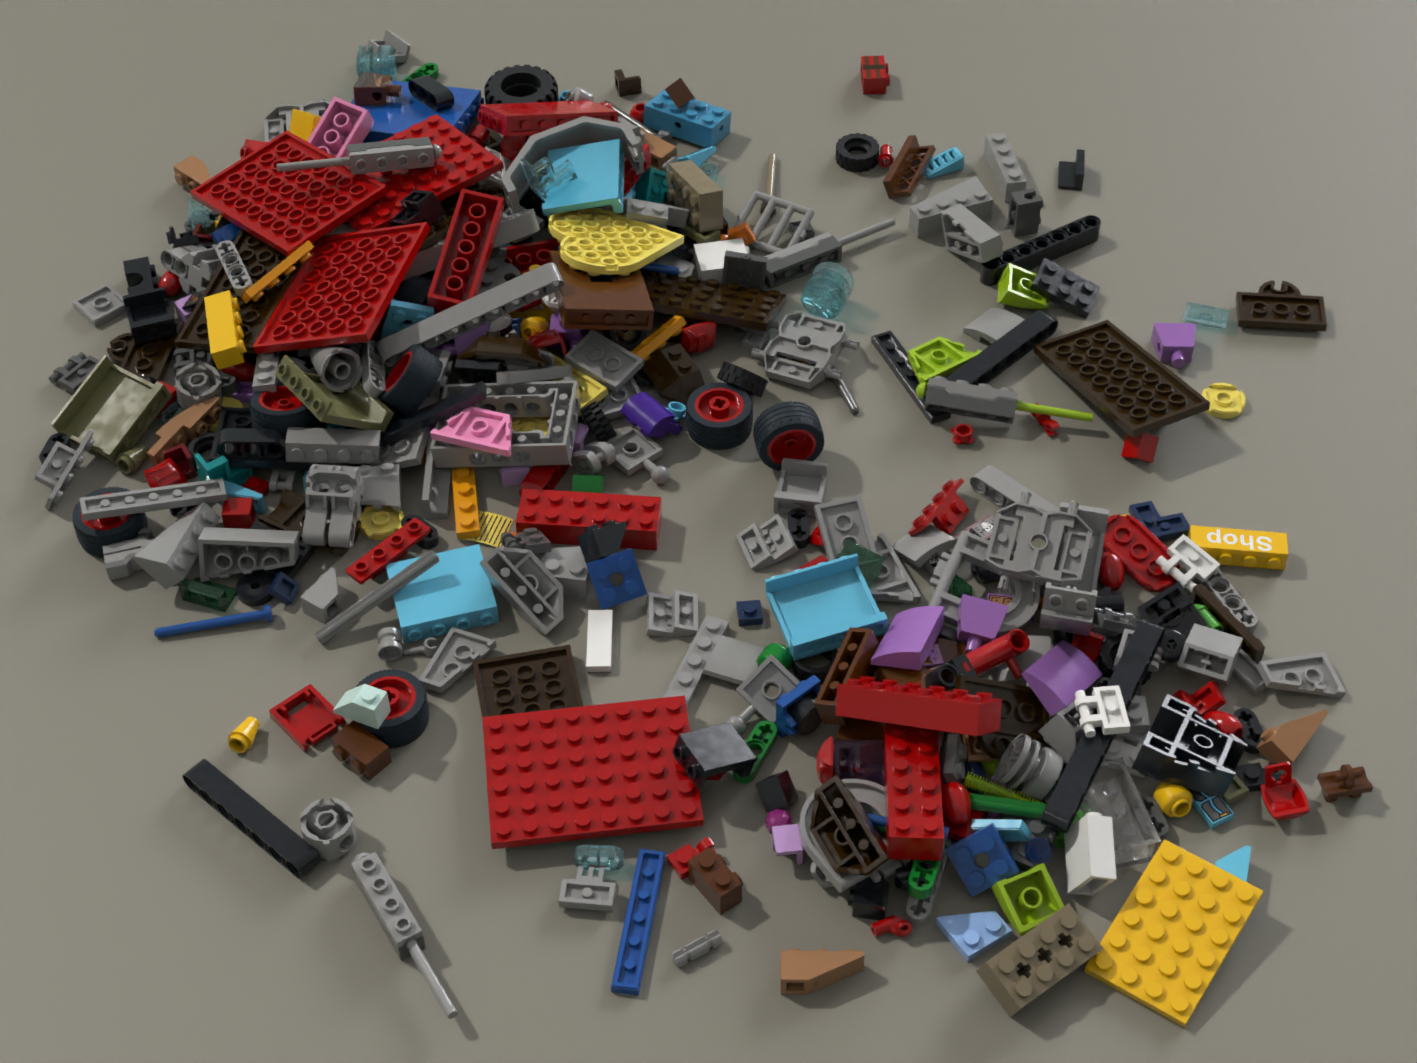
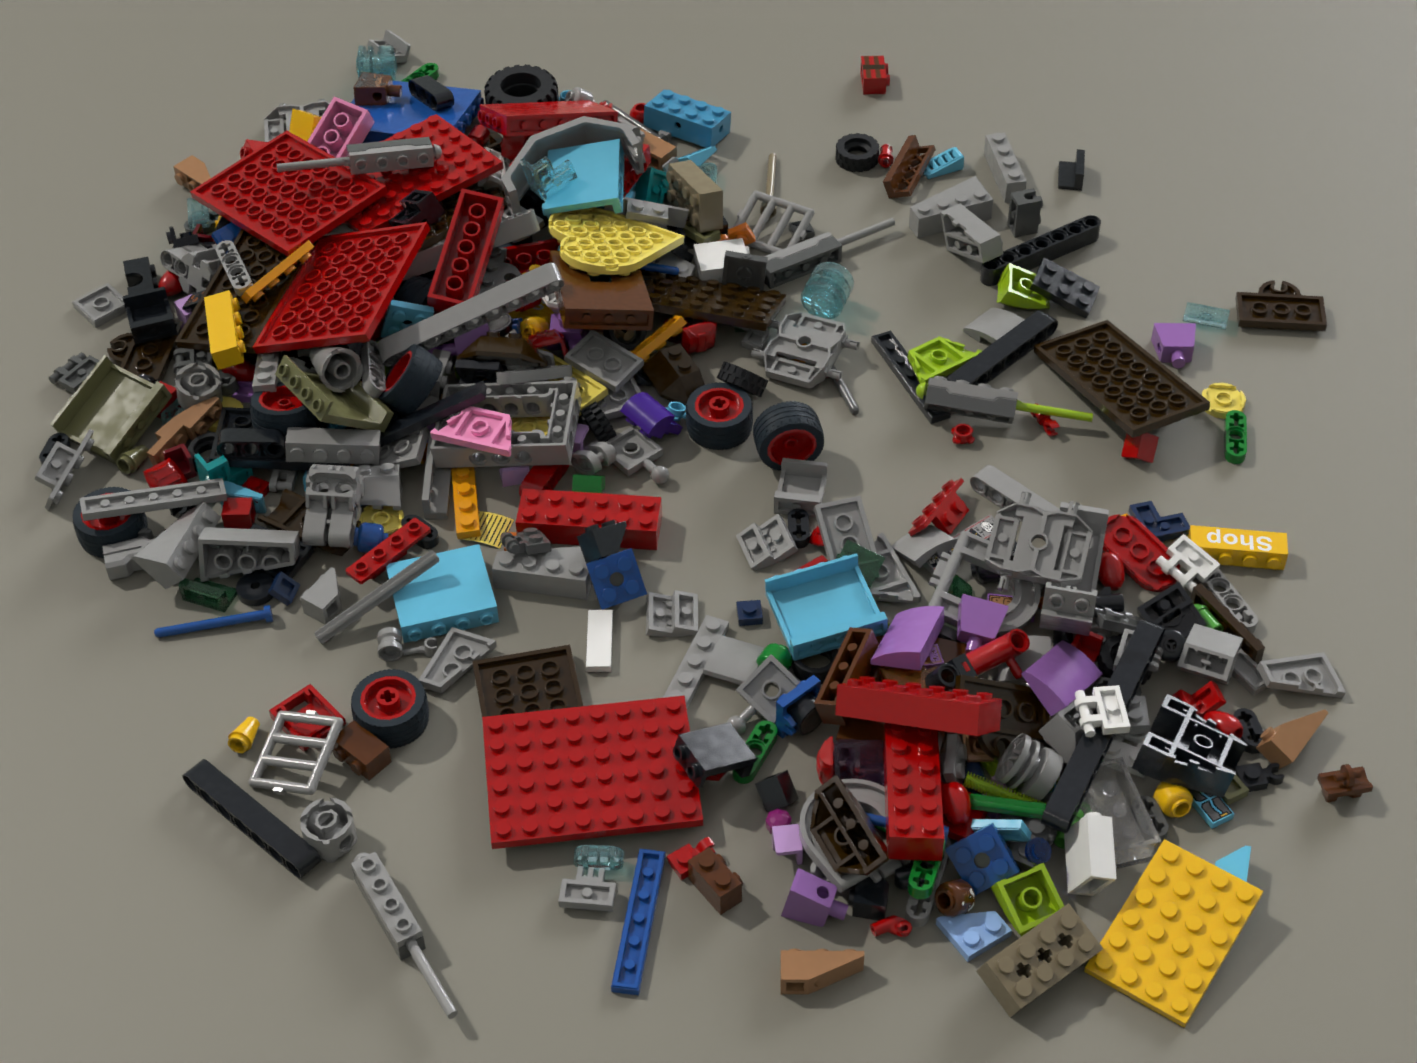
light aqua slope [333,684,391,729] -> none
light grey wedge [480,546,564,635] -> none
dark brown panel [614,69,642,97] -> none
reddish brown panel [665,78,696,108] -> none
light grey axle [671,930,722,967] -> none
red piece [1260,762,1310,820] -> none
none -> light grey bar [248,710,344,795]
none -> blue head [353,522,389,553]
none -> medium lavender torso [781,868,849,927]
none -> reddish brown head [934,879,975,917]
none -> green beam [1224,410,1247,464]

